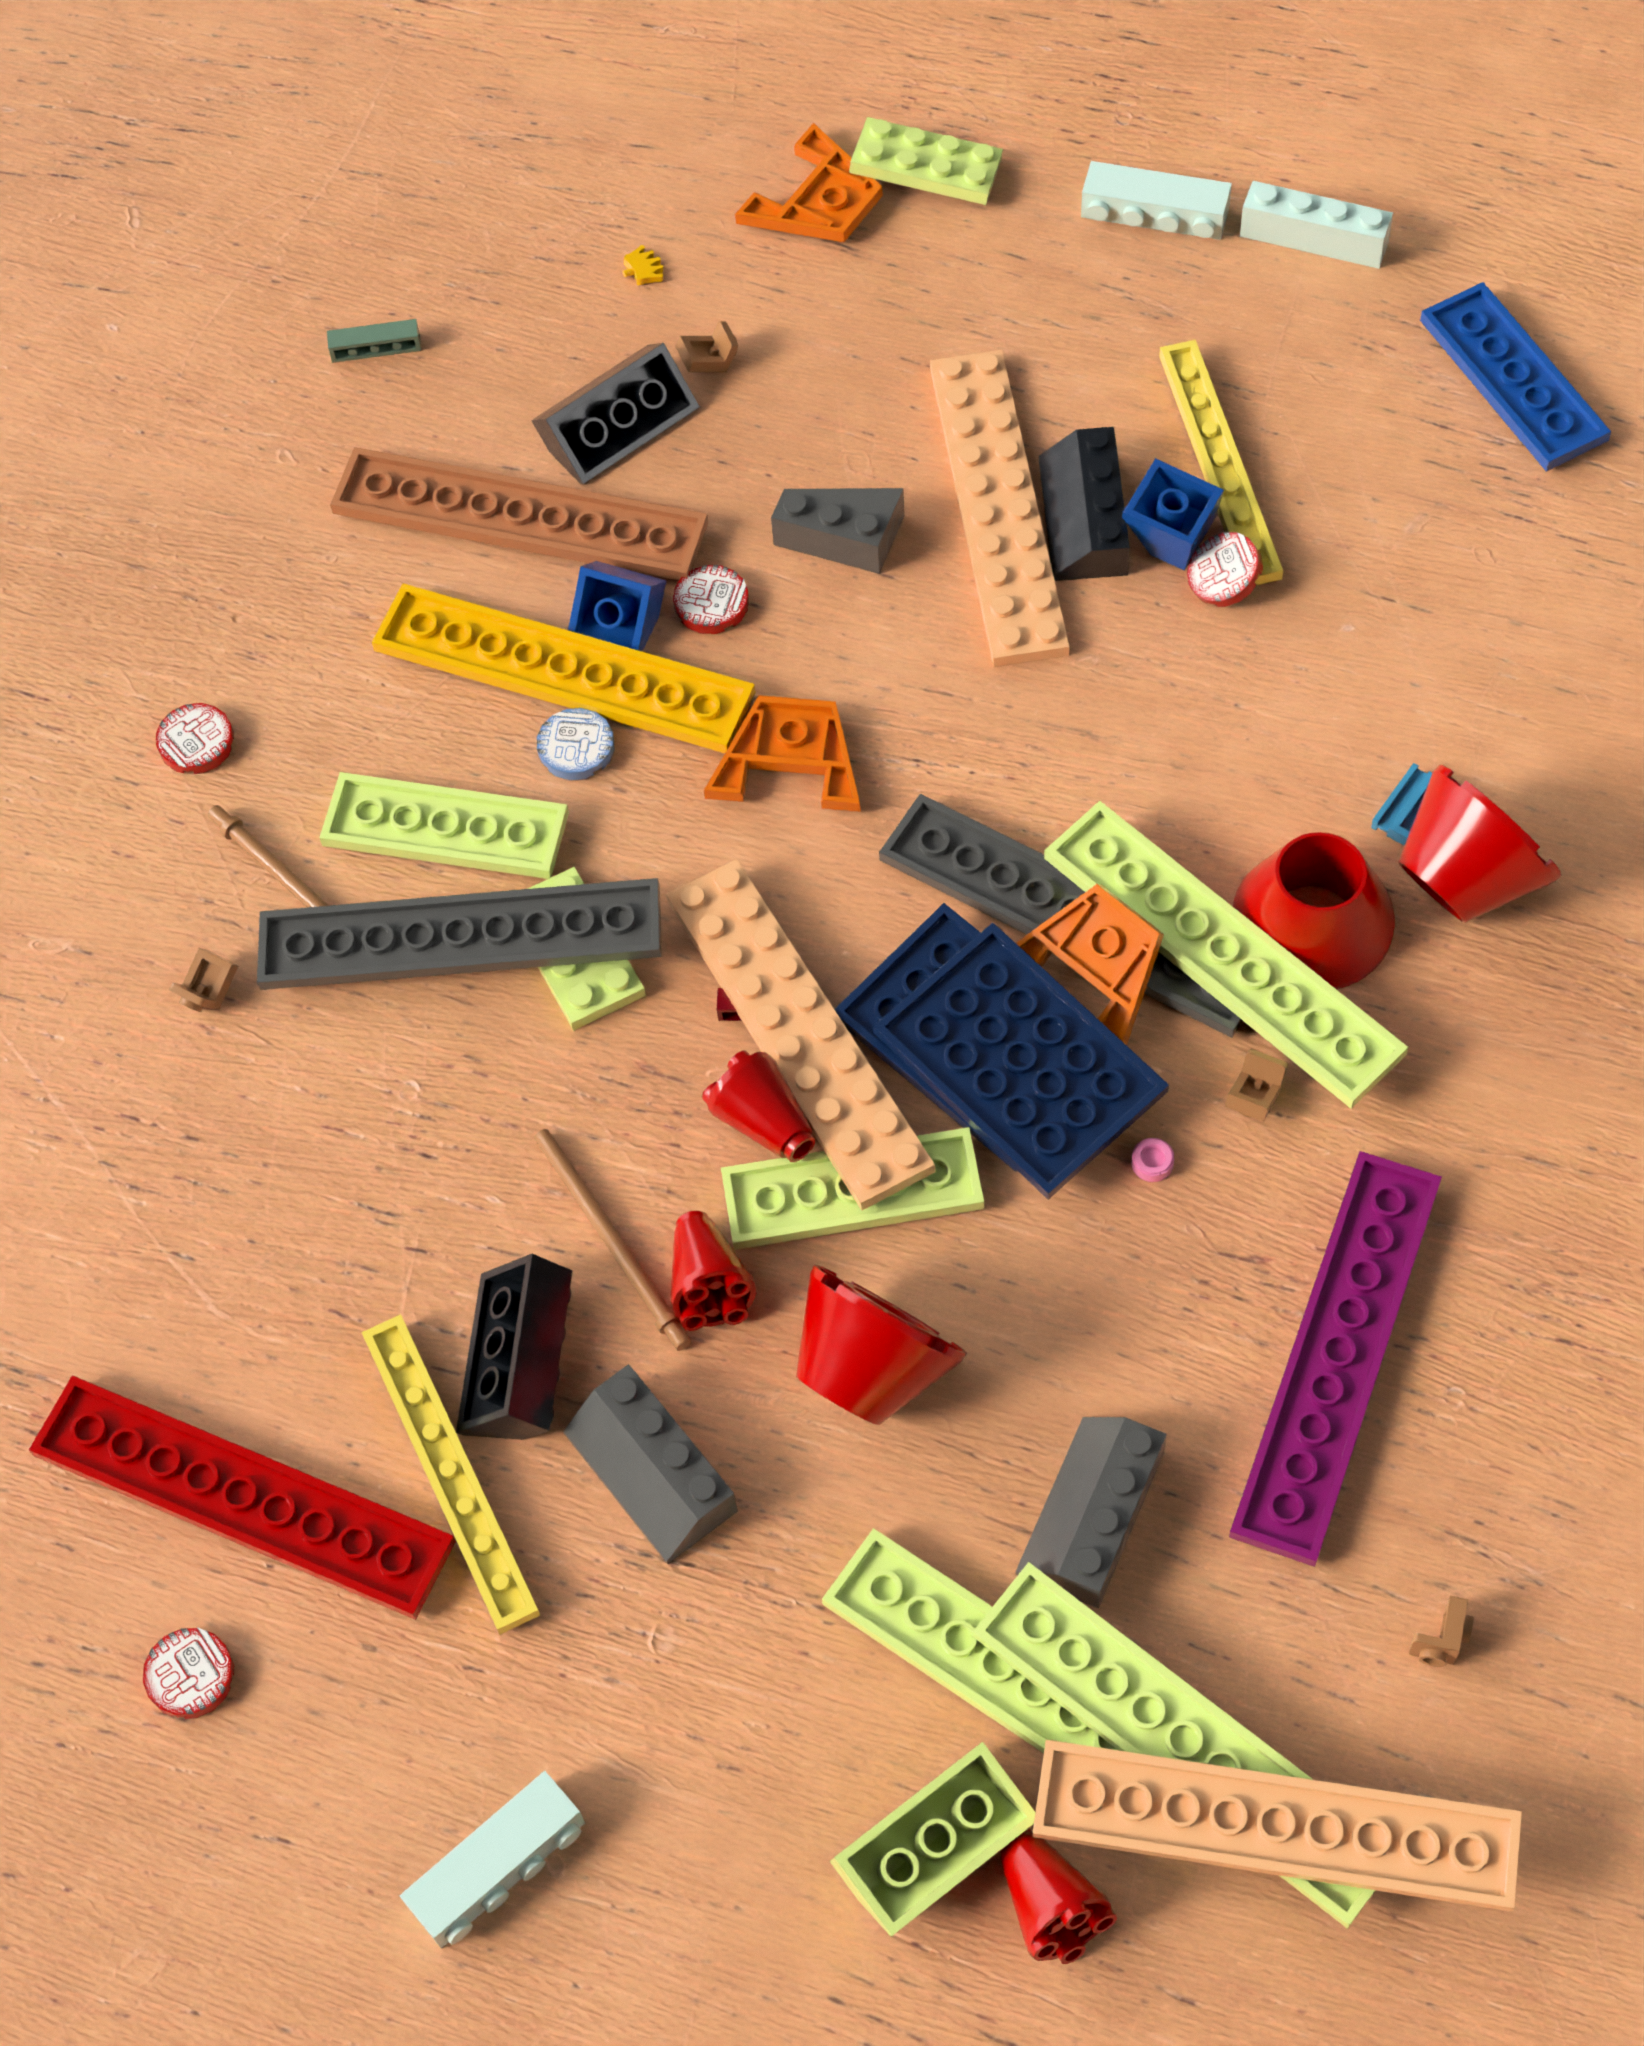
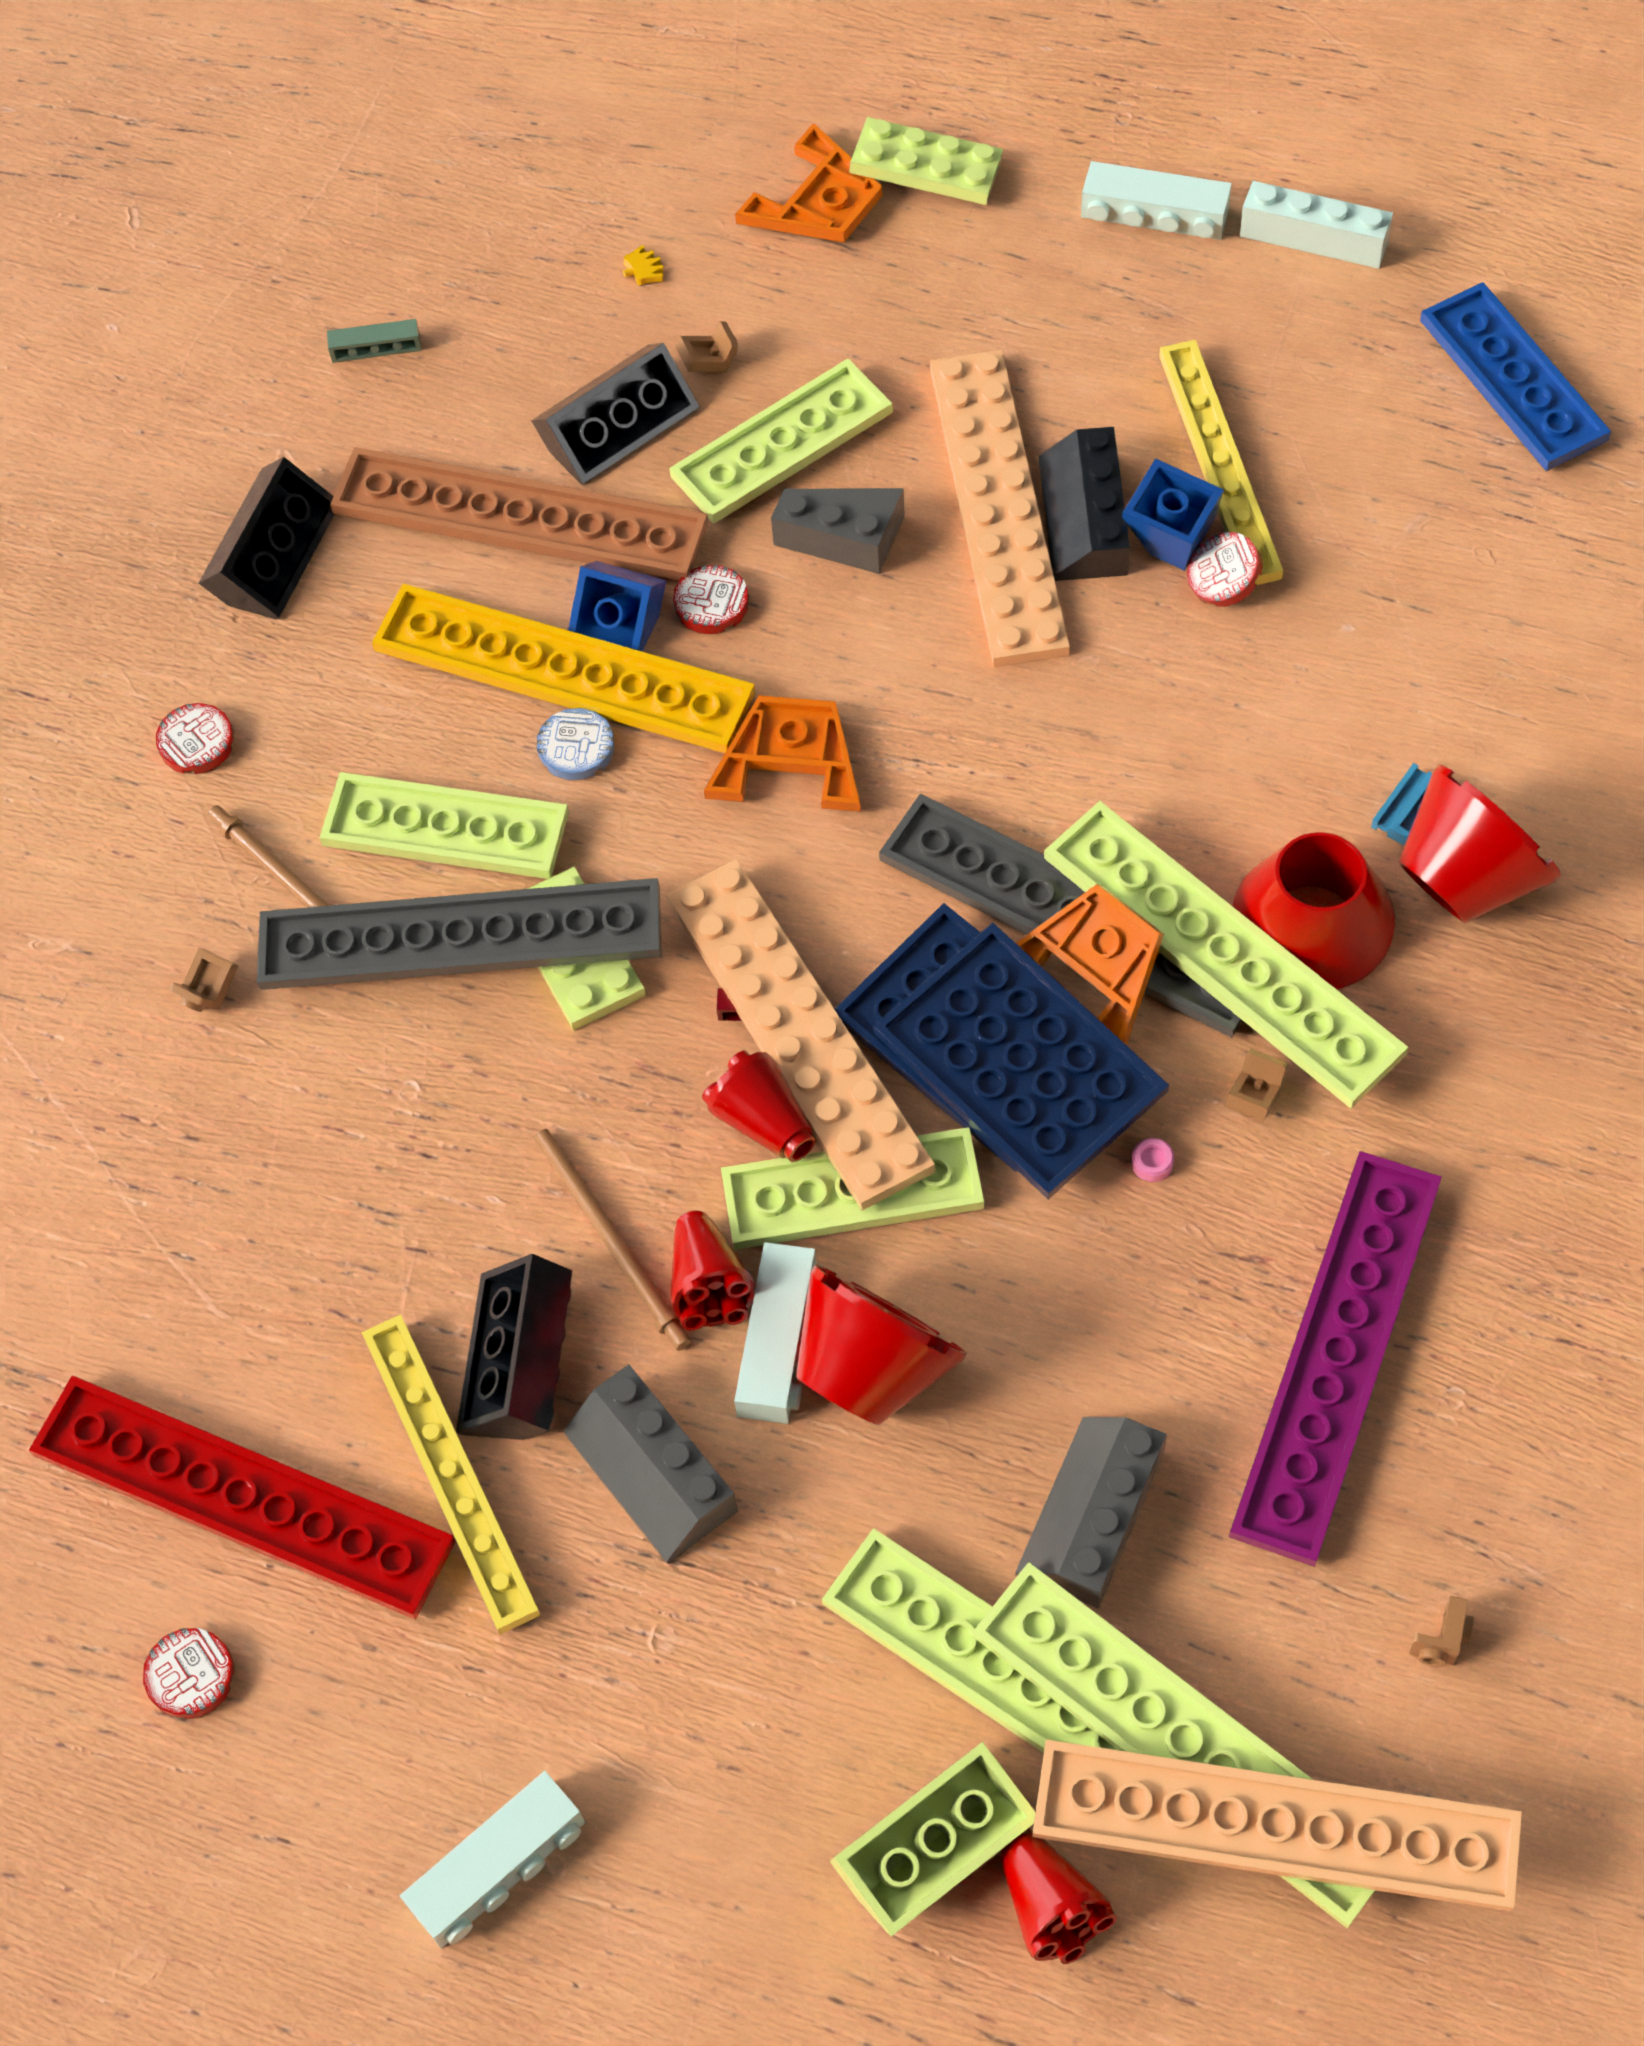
none -> black slope [198,457,335,619]
none -> yellowish green plate [669,358,893,524]
none -> light aqua brick [734,1242,823,1424]

